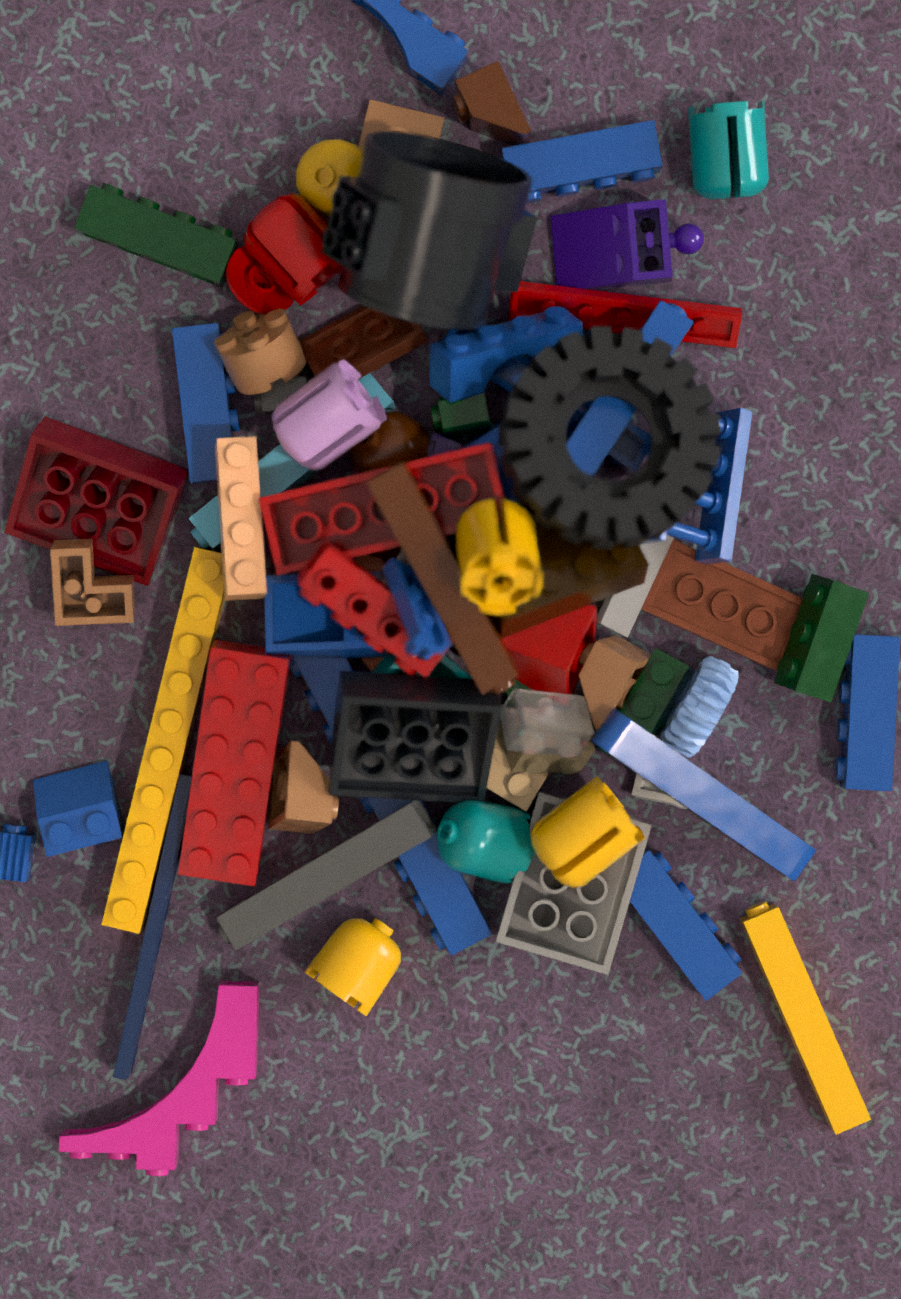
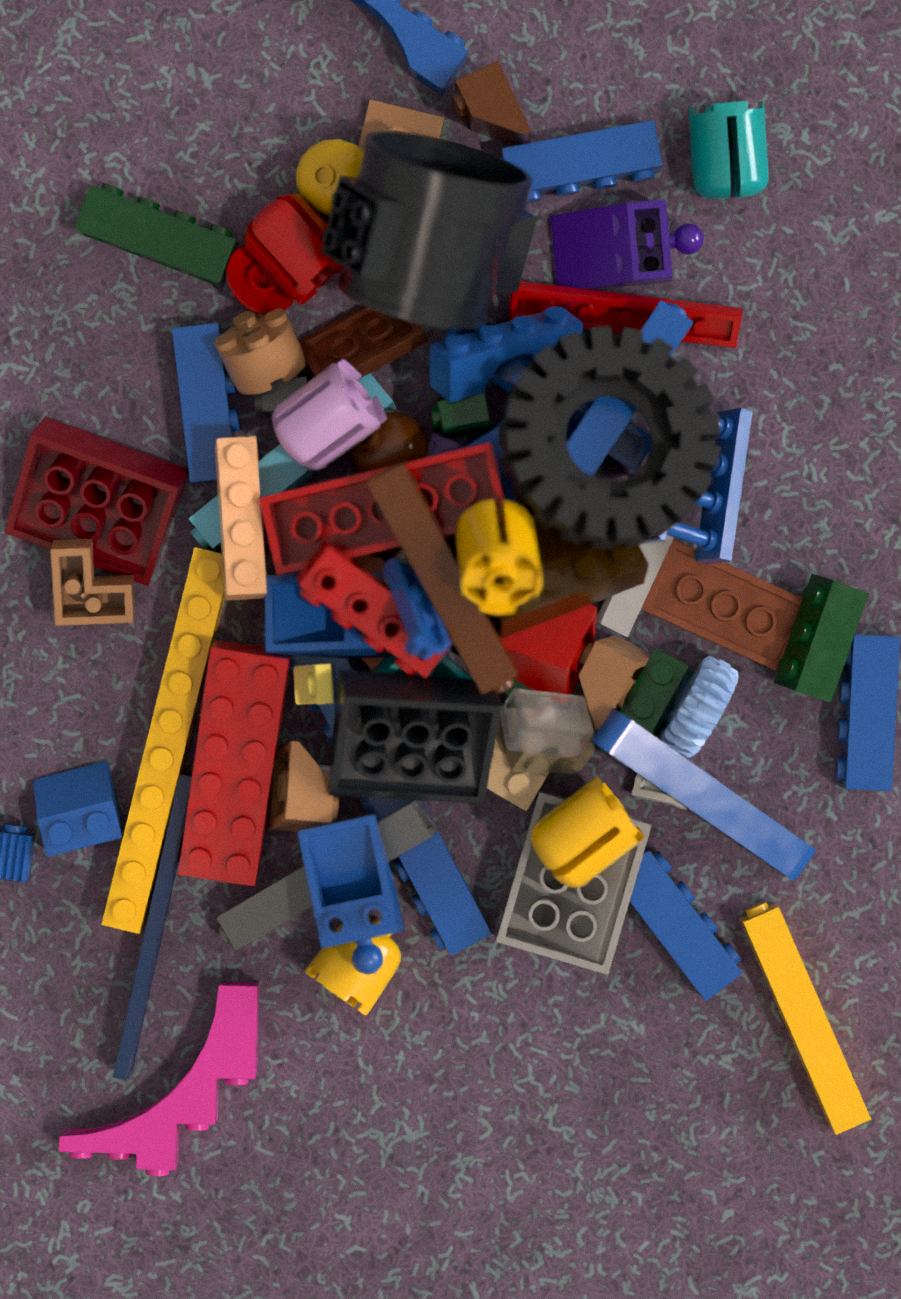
teal cylinder [437,800,535,884] -> none
none -> light yellow bracket [293,663,335,705]
none -> blue slope [297,815,405,975]

